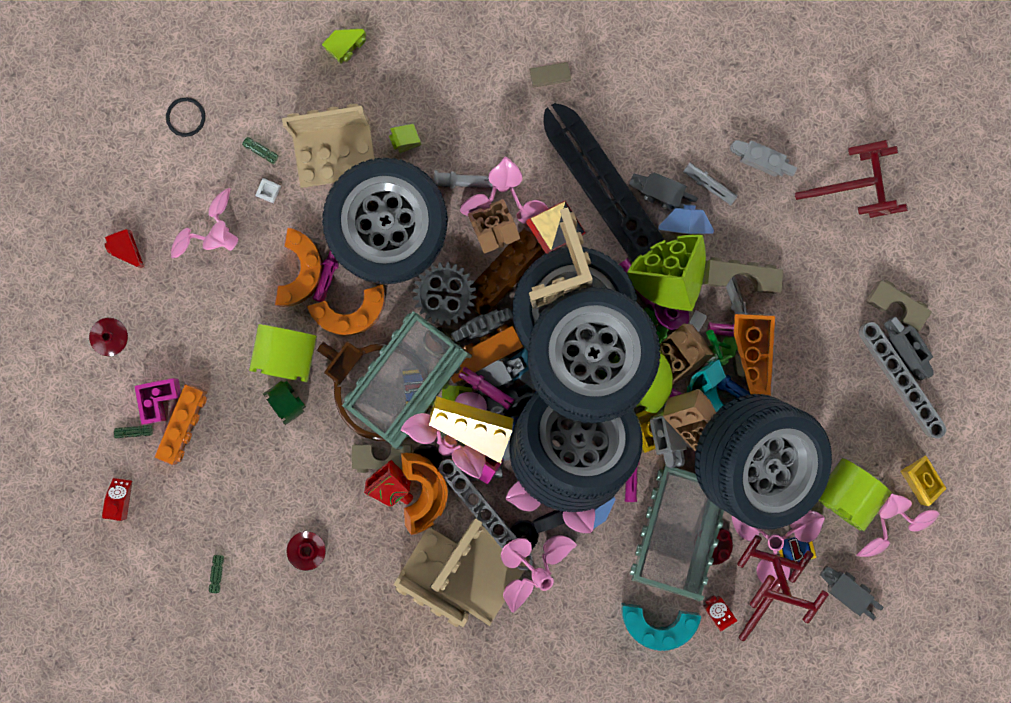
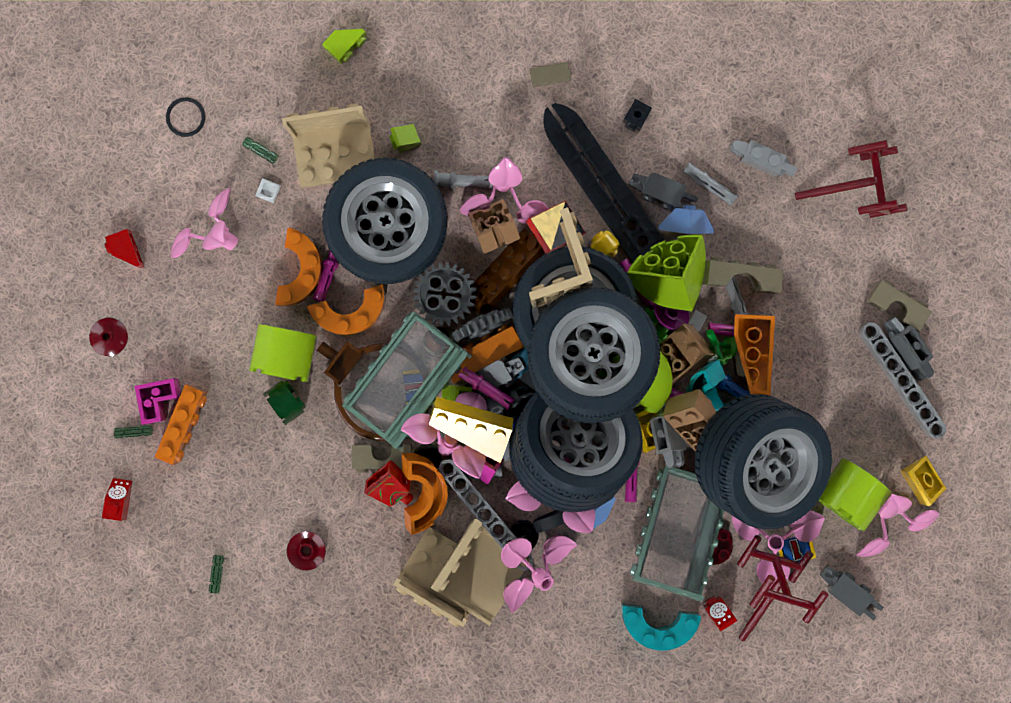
none -> yellow head [590,230,619,258]
none -> black brick [623,99,652,132]

